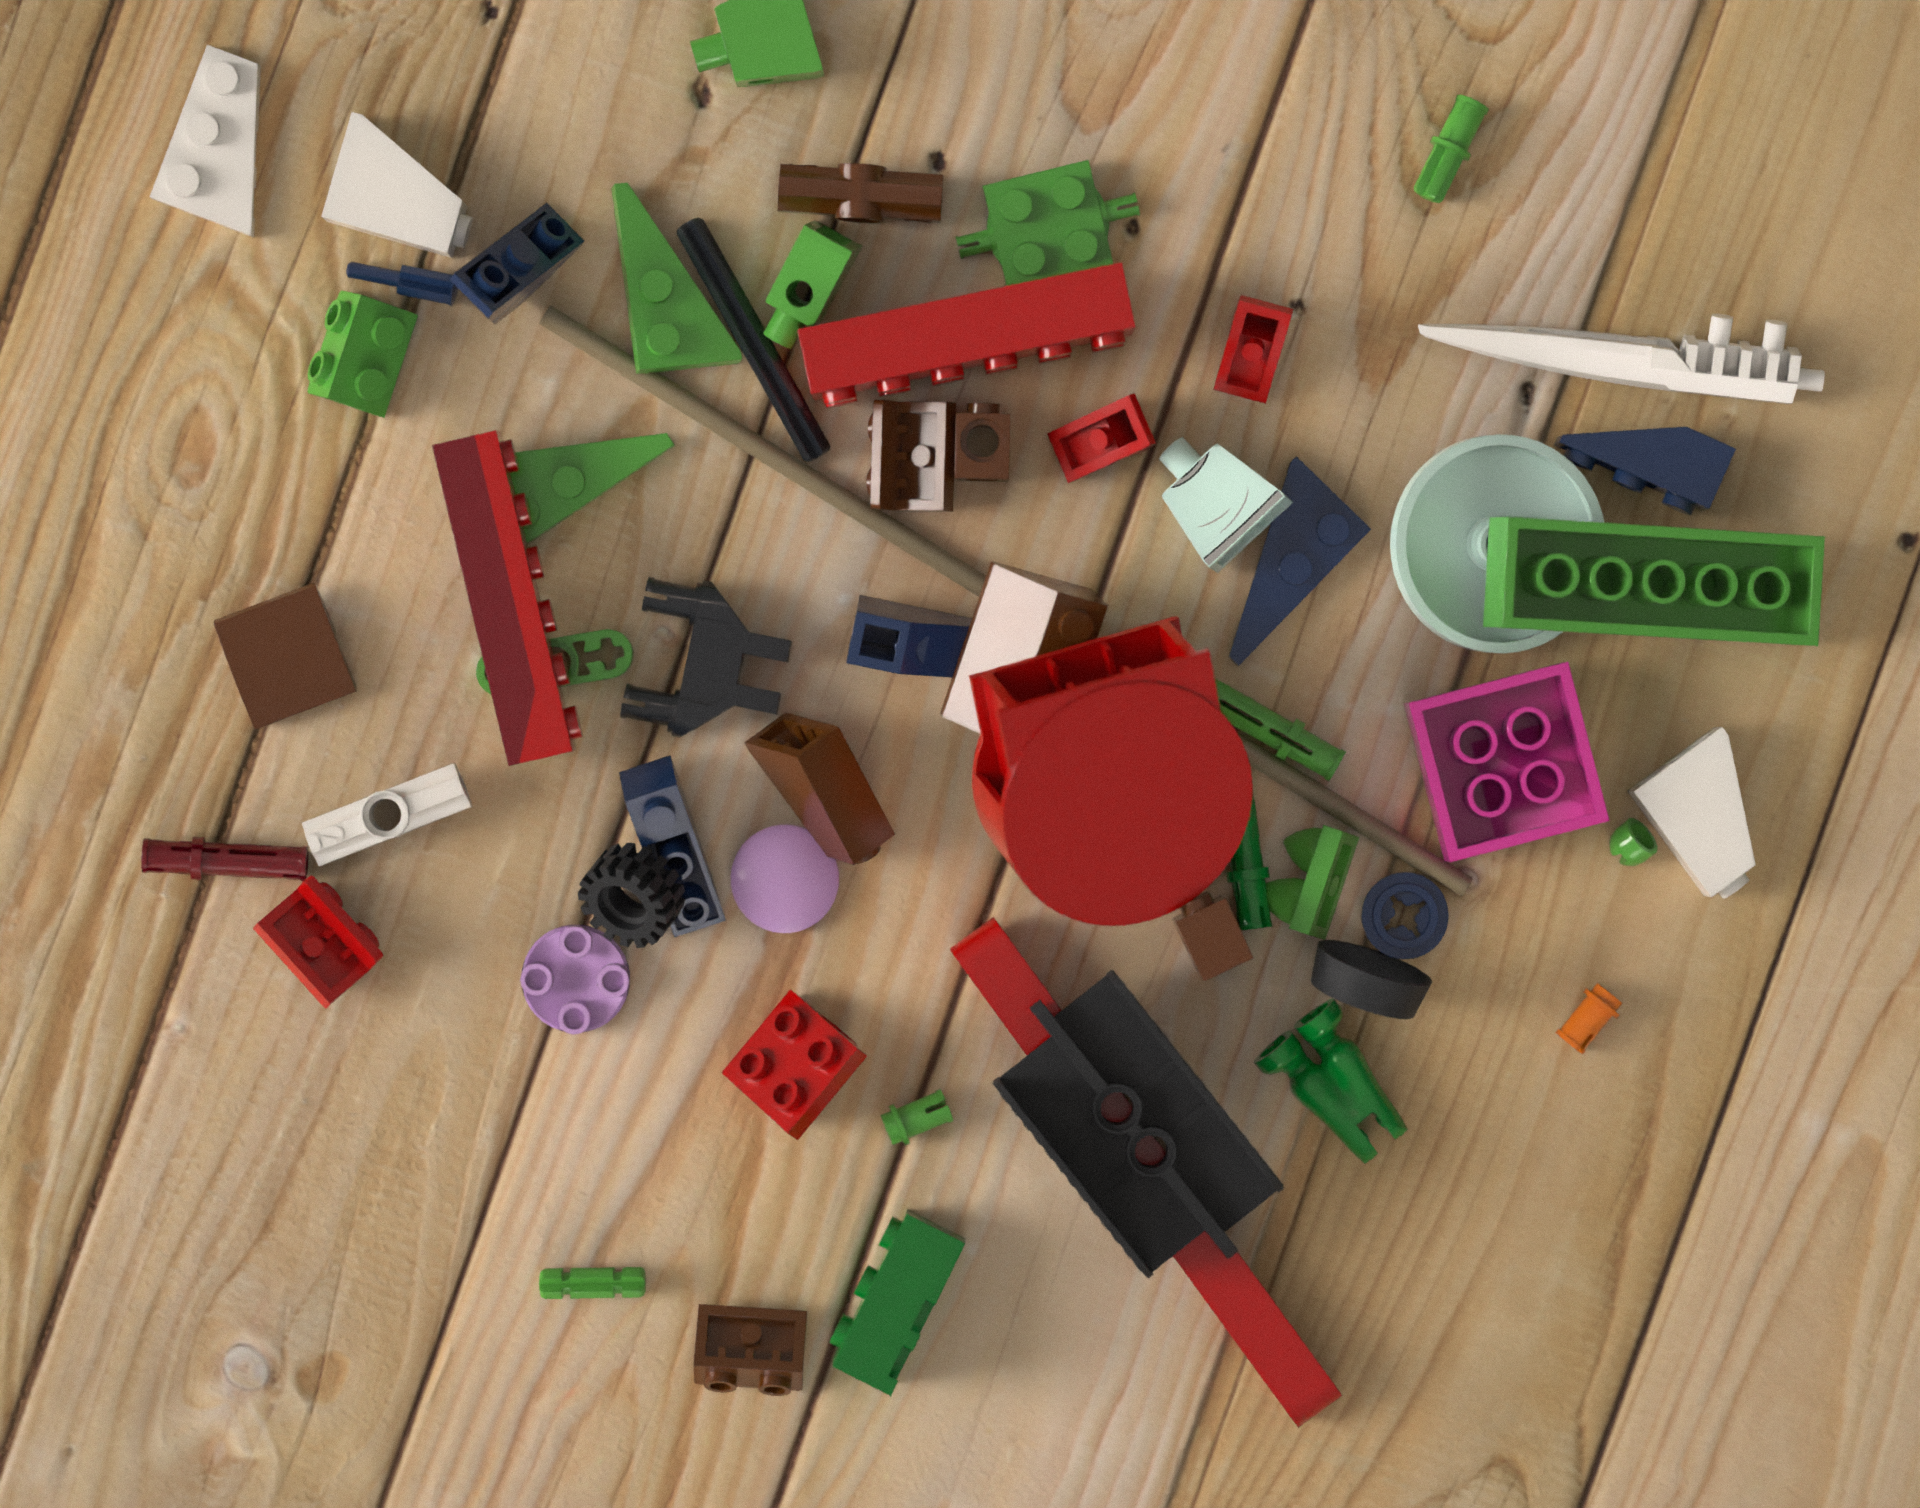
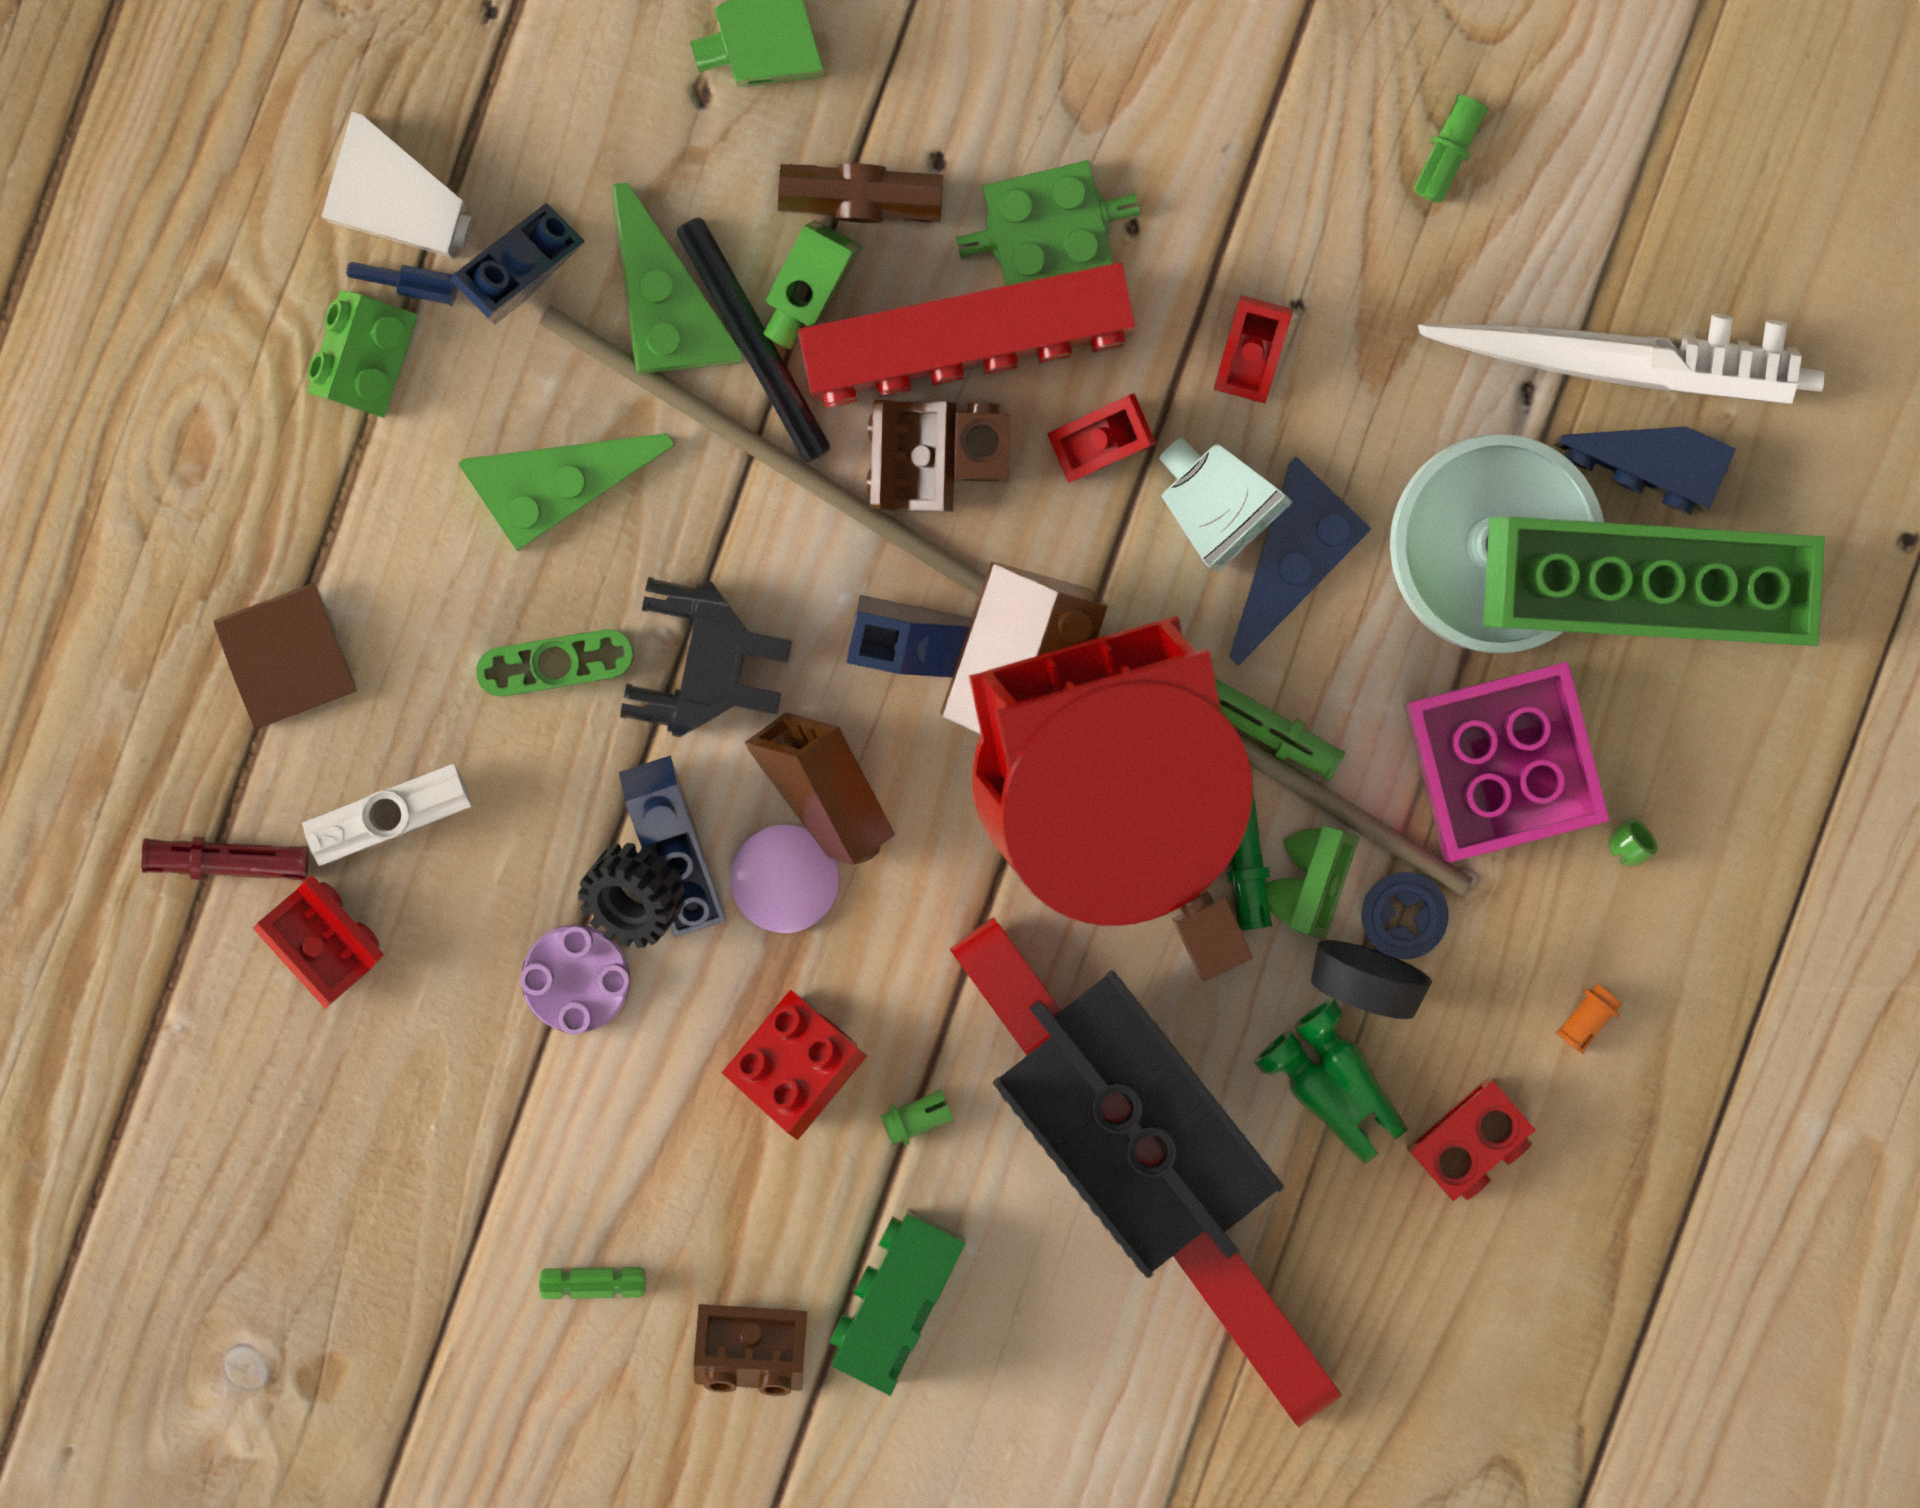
white wing [150,45,261,237] -> none
brick [432,430,583,767] -> none
white slope [1627,727,1756,899] -> none
none -> red brick [1406,1078,1536,1202]

